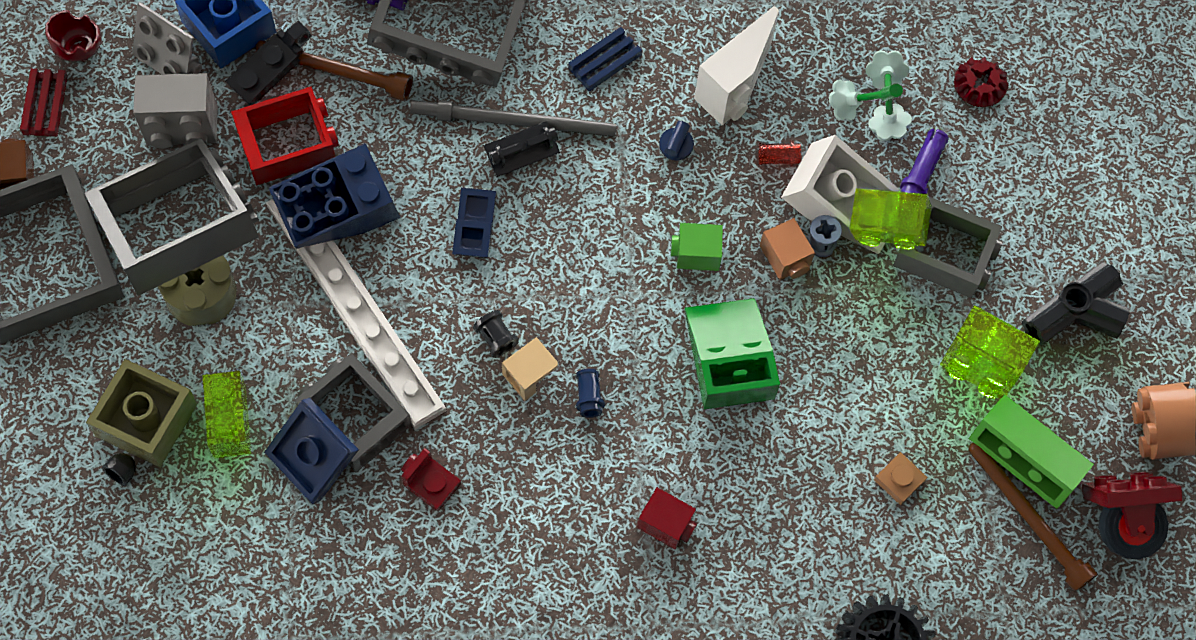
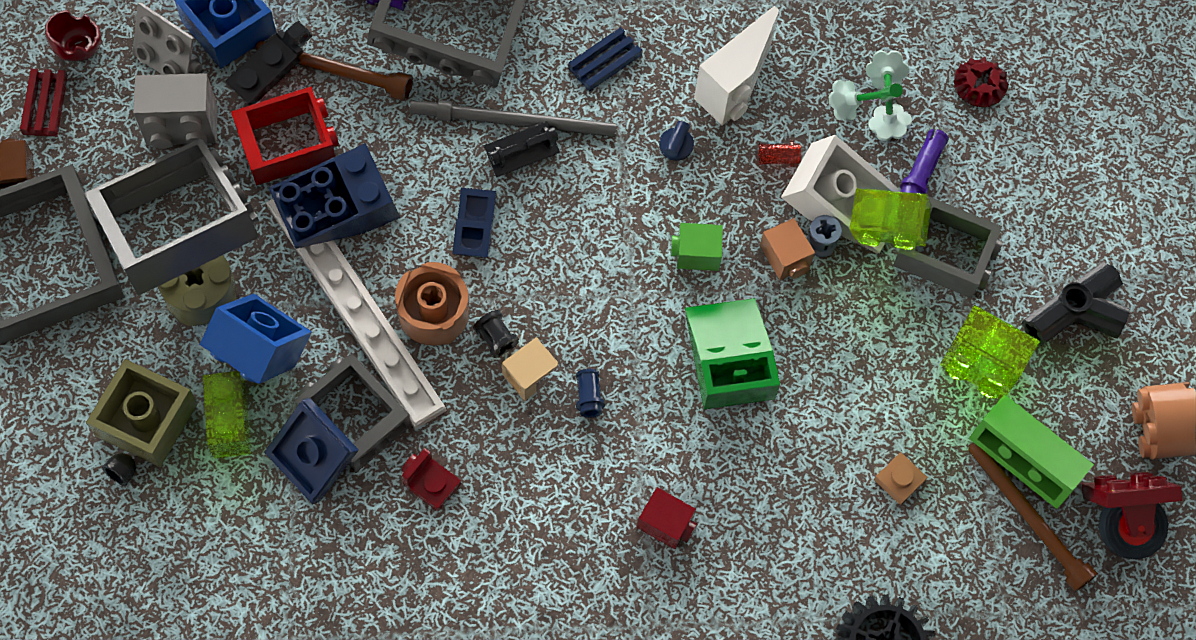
none -> blue brick [199,294,312,384]
none -> nougat brick [395,262,470,346]

